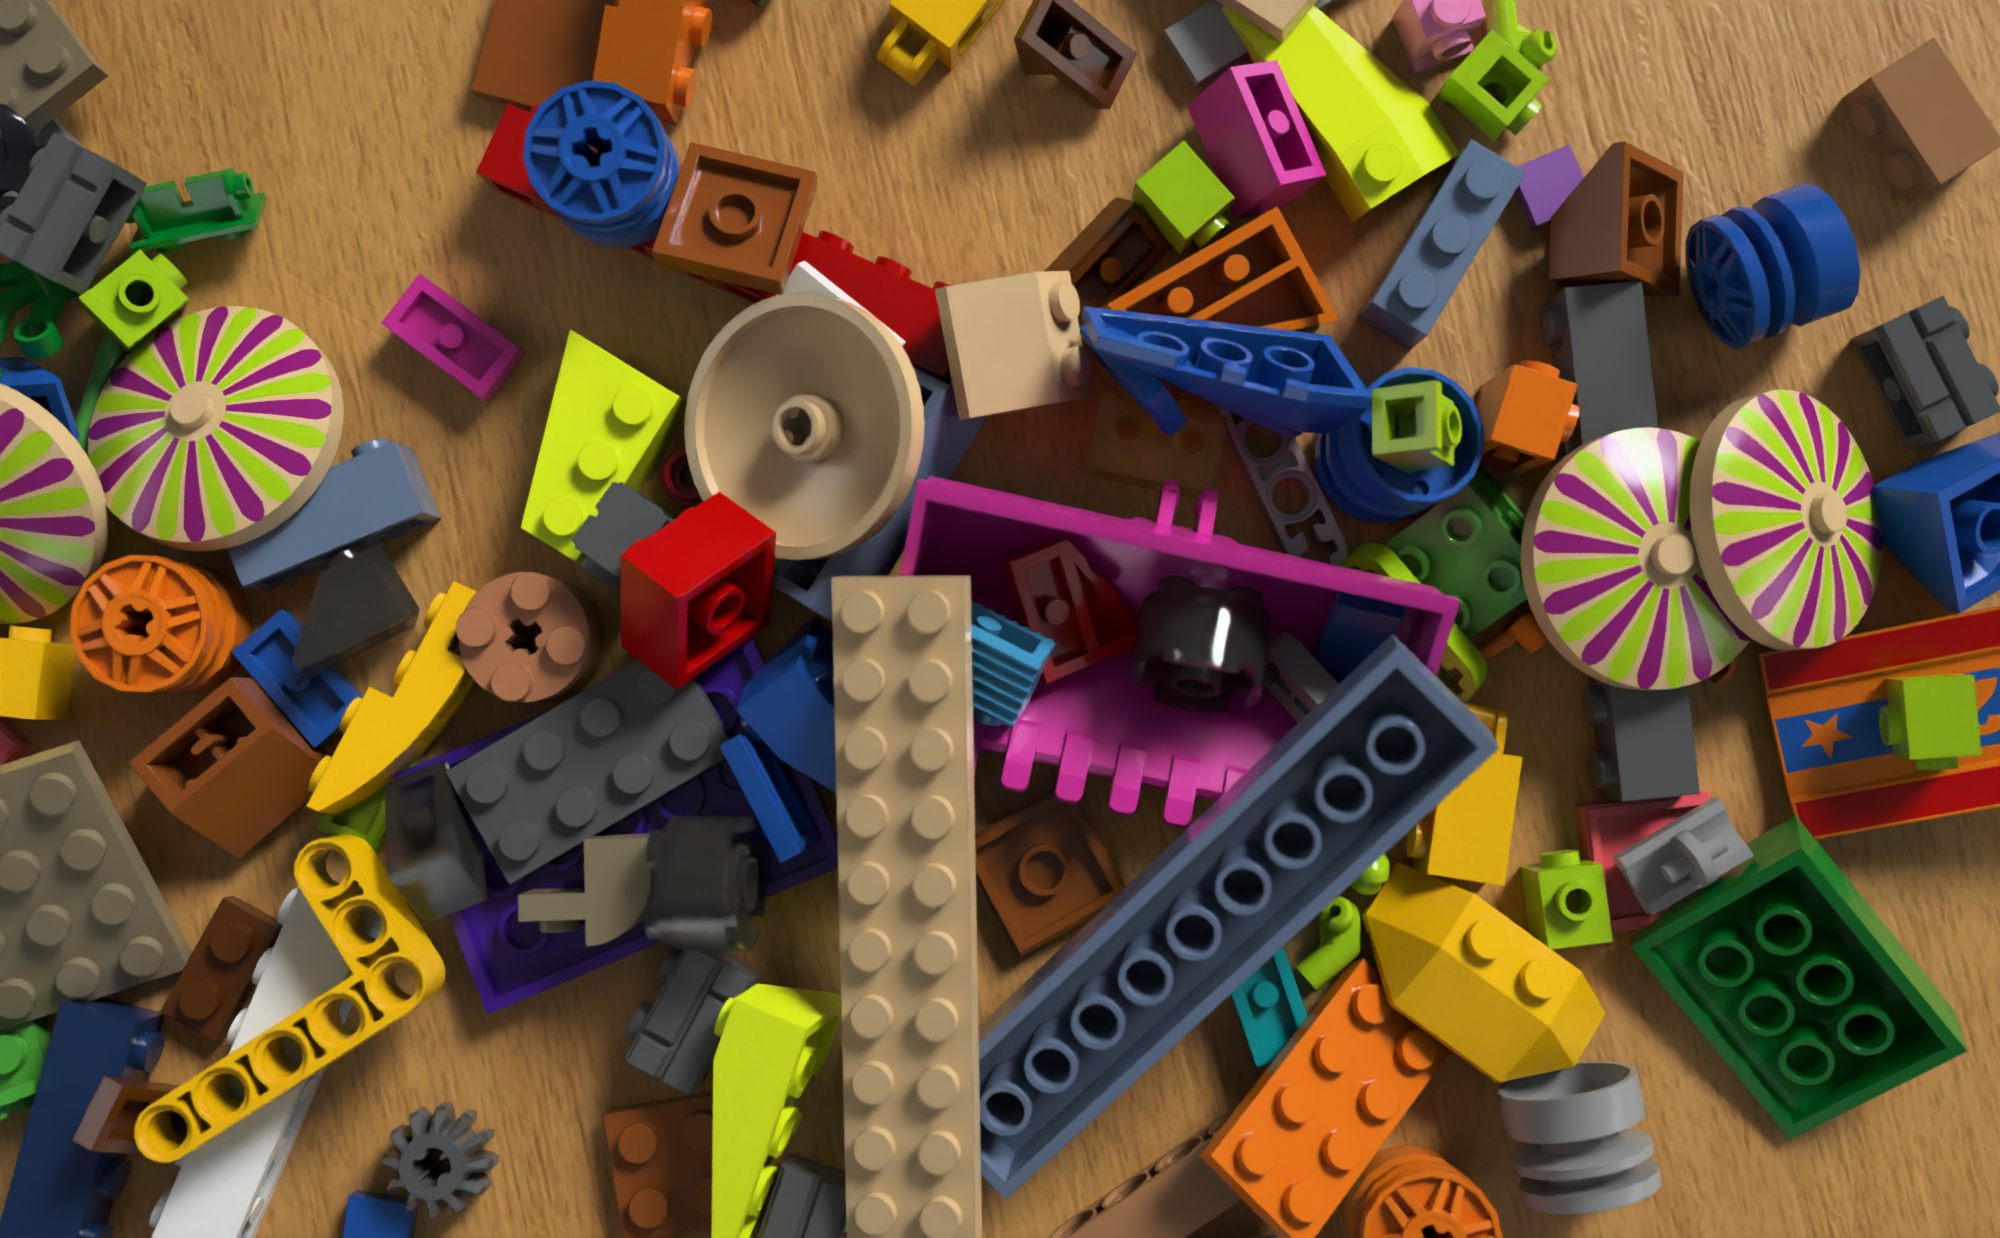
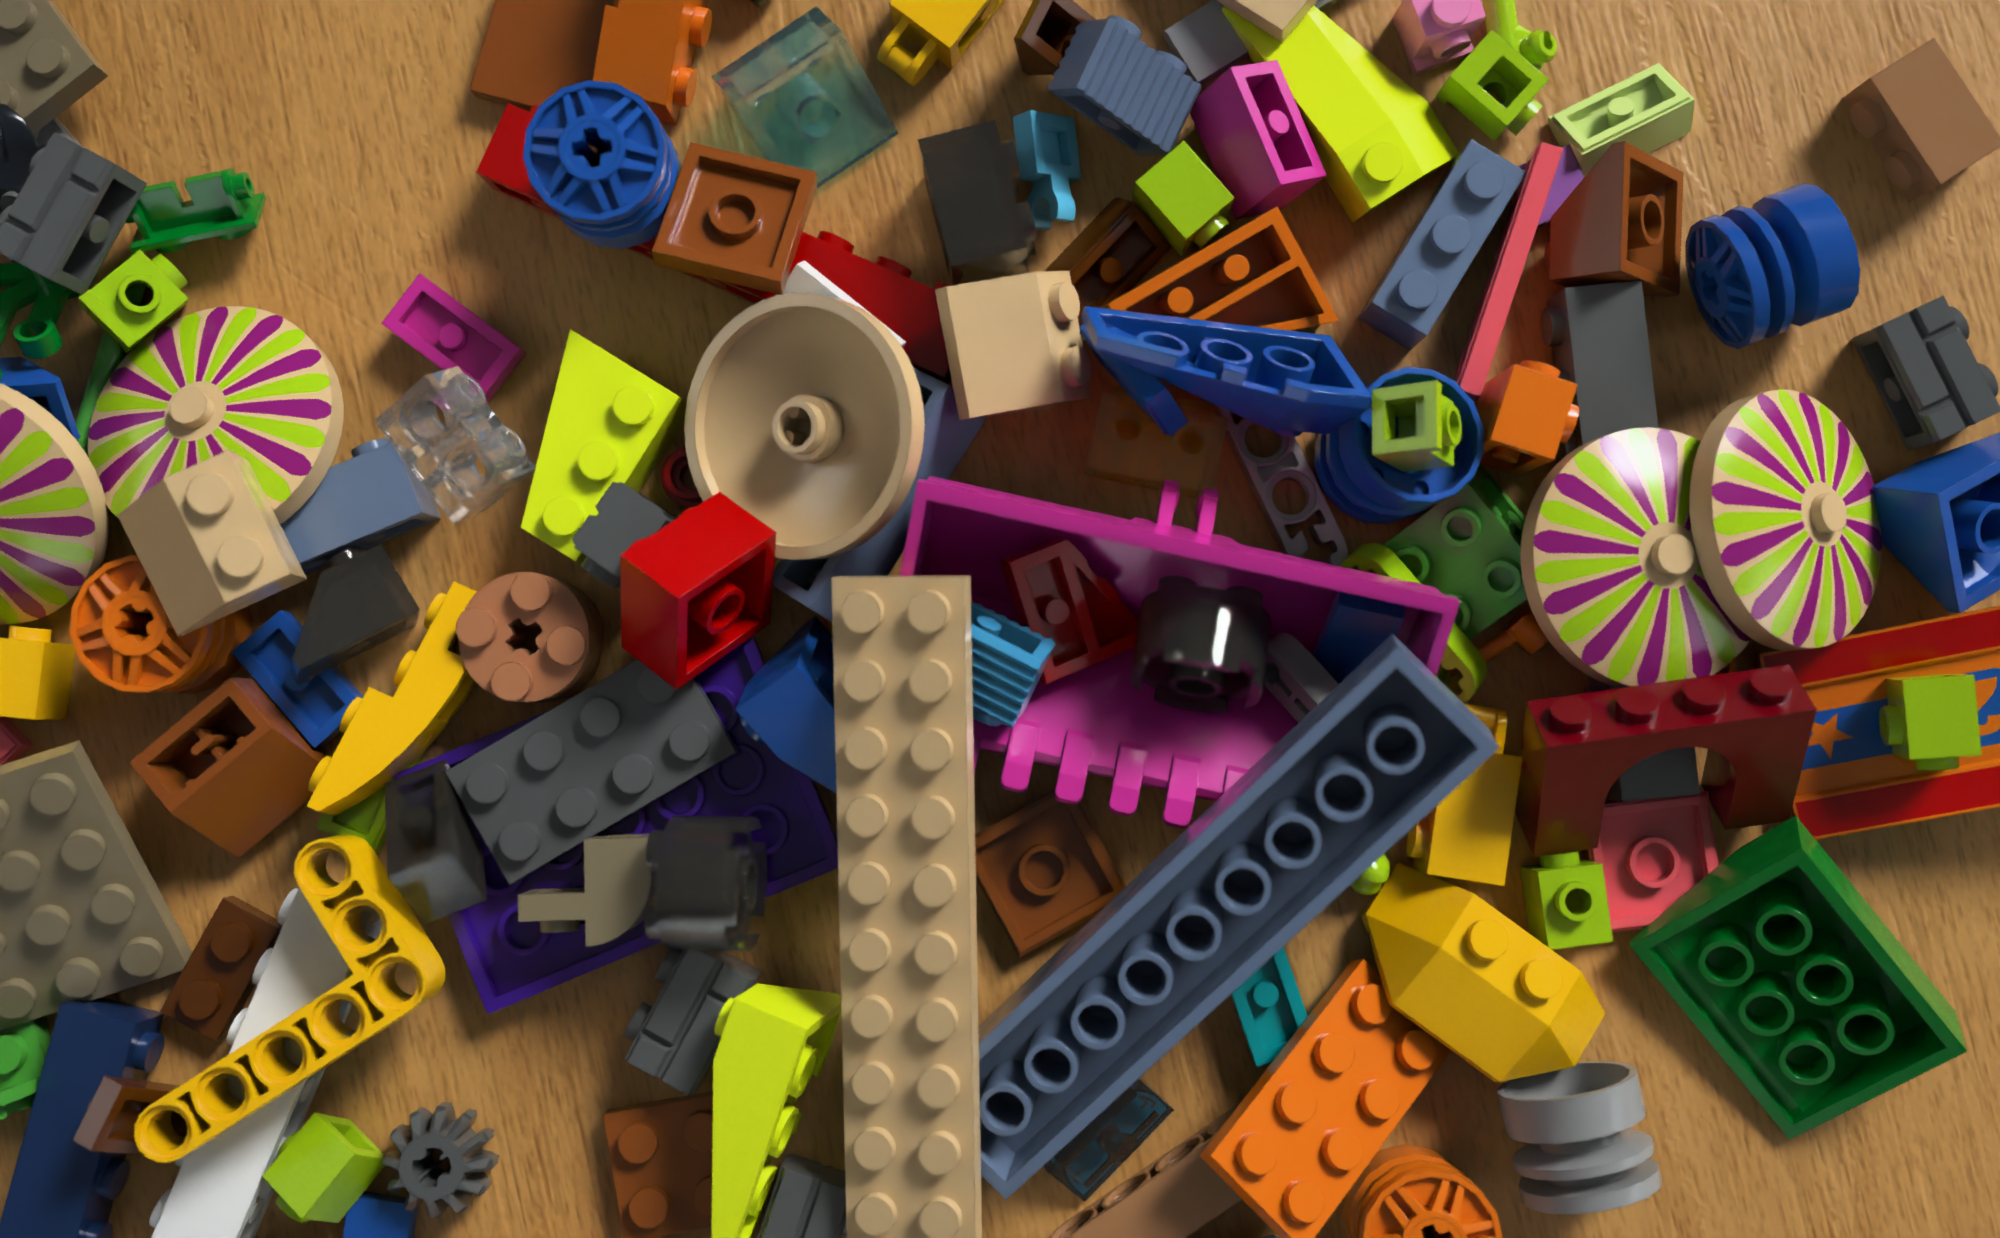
blue tile [719,732,820,863] -> none
lime arm [1296,896,1361,991] -> none
light grey hips [1613,798,1754,915] -> none
none -> tan slope [118,450,307,636]
none -> lime brick [262,1112,385,1224]
none -> clear brick [374,366,536,525]
none -> clear light blue slope [712,6,899,188]
none -> clear smoke brick [918,120,1037,285]
none -> medium azure plate [1013,110,1081,231]
none -> clear smoke slope [1043,1077,1174,1202]
none -> sand blue brick [1048,15,1201,156]
none -> coral tile [1453,142,1564,401]
none -> dark red arch [1515,664,1817,857]
none -> yellowish green slope [1548,63,1695,177]

